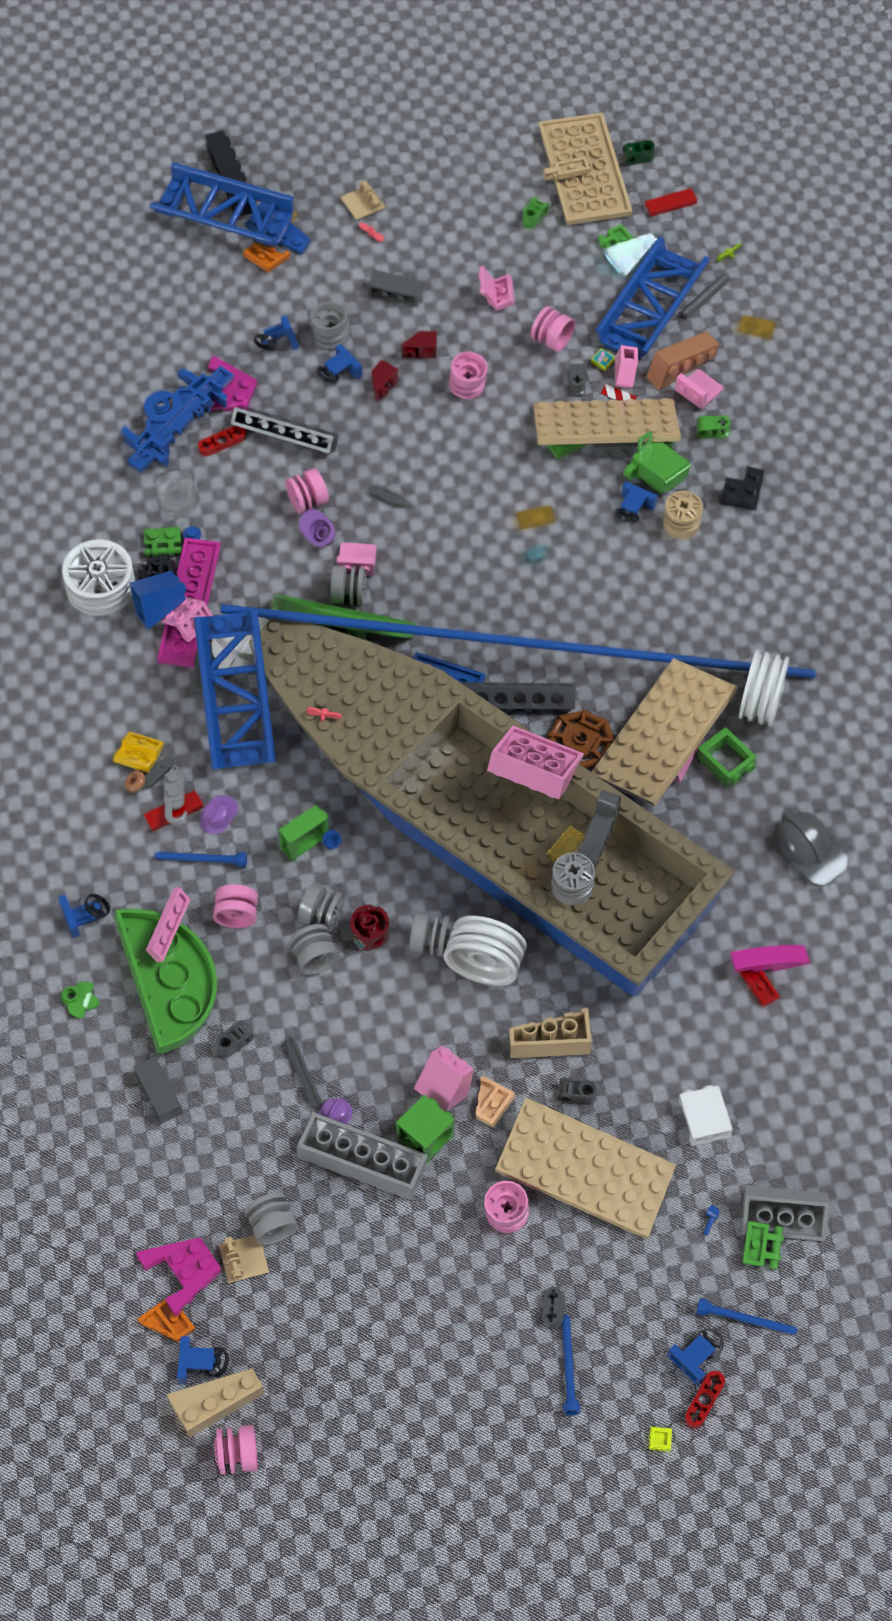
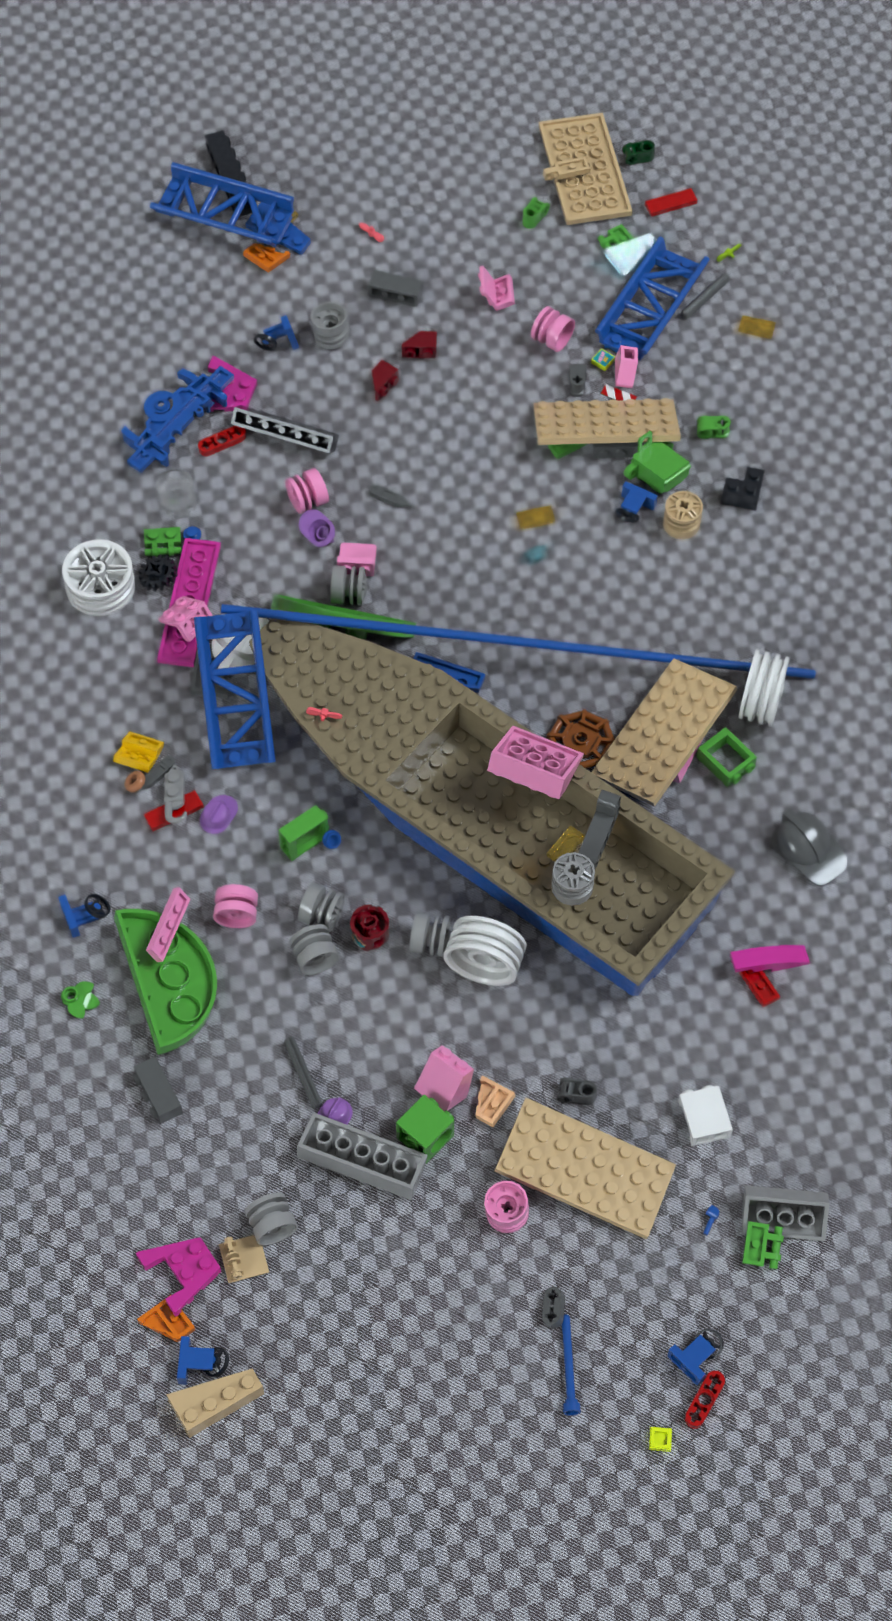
blue slope [130,571,187,629] -> none
blue piece [154,852,247,868] -> none
bright pink wheel [214,1424,258,1475] -> none
dark grey piece [216,1021,255,1058] -> none
blue piece [316,344,363,384] -> none
tan hinge [340,180,386,220] -> none
bright pink wheel [449,352,488,399] -> none
dark grey brick [460,682,576,712] -> none
tan wedge [509,1008,592,1058] -> none
nougat wedge [647,331,720,391] -> none
bright pink bracket [675,369,723,409] -> none
blue piece [696,1298,797,1335] -> none

